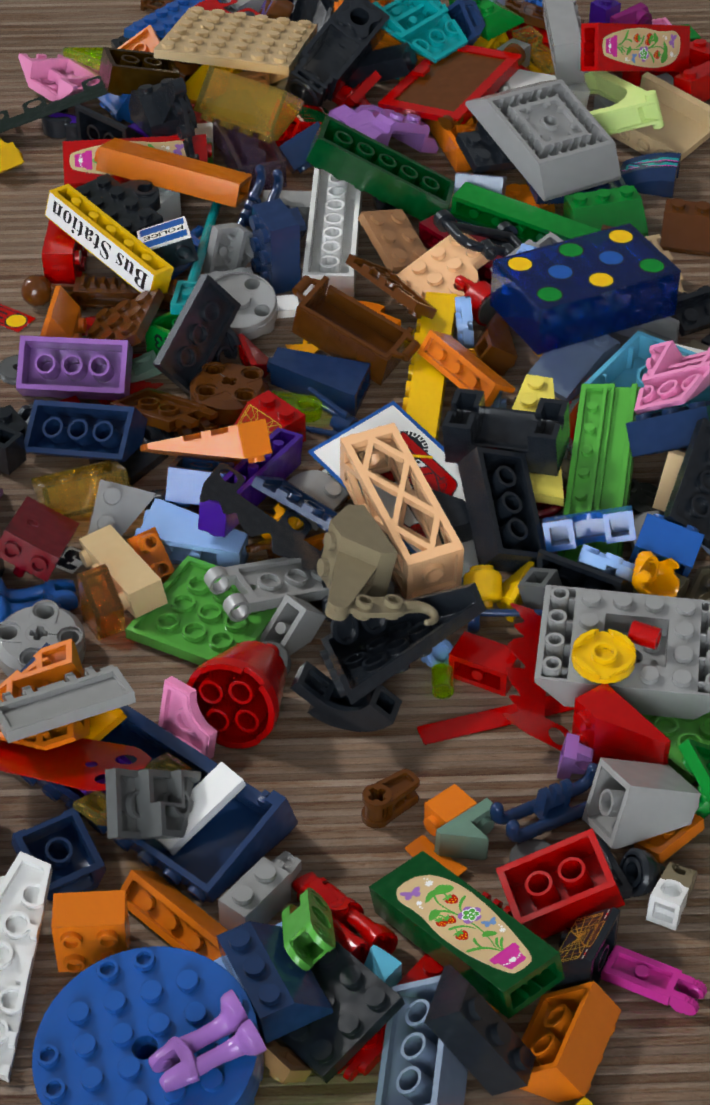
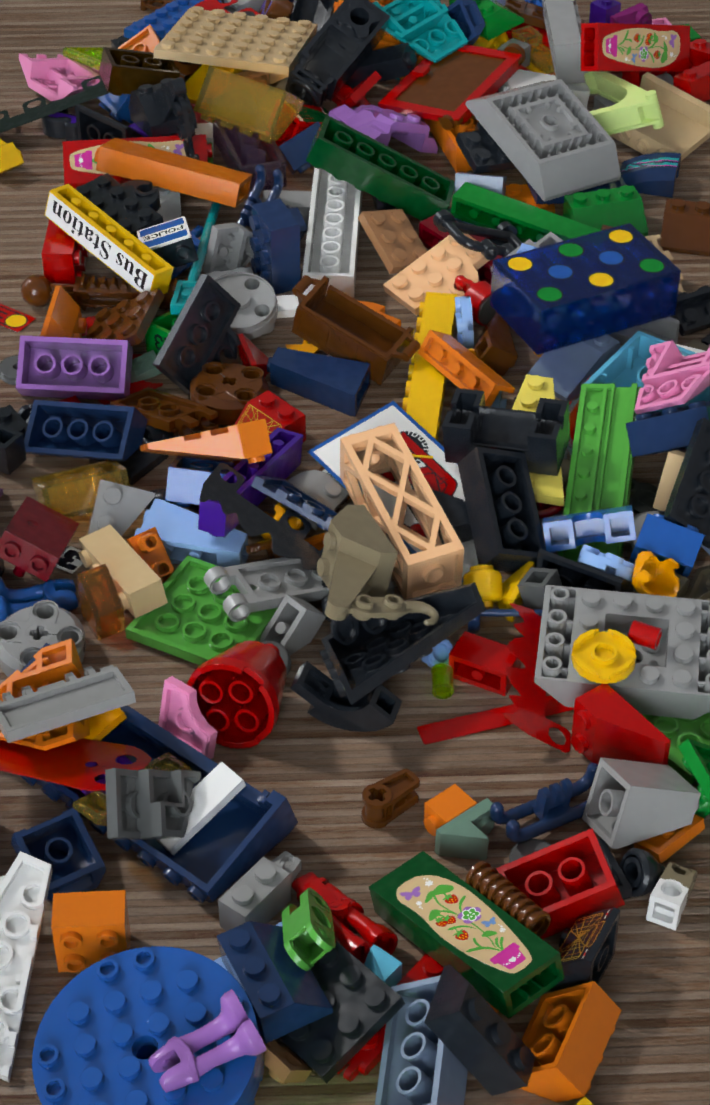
orange panel [120,870,228,961] -> none
clear neon green piece [271,390,322,422] -> none
dark blue plant [306,387,359,437] -> none
reddish brown wing [345,254,437,319] -> none
orange sticker [405,835,468,876] -> none
medium lavender tile [556,733,593,779] -> none
dark pink hinge [601,945,708,1016] -> none
none -> reddish brown piece [465,861,551,937]

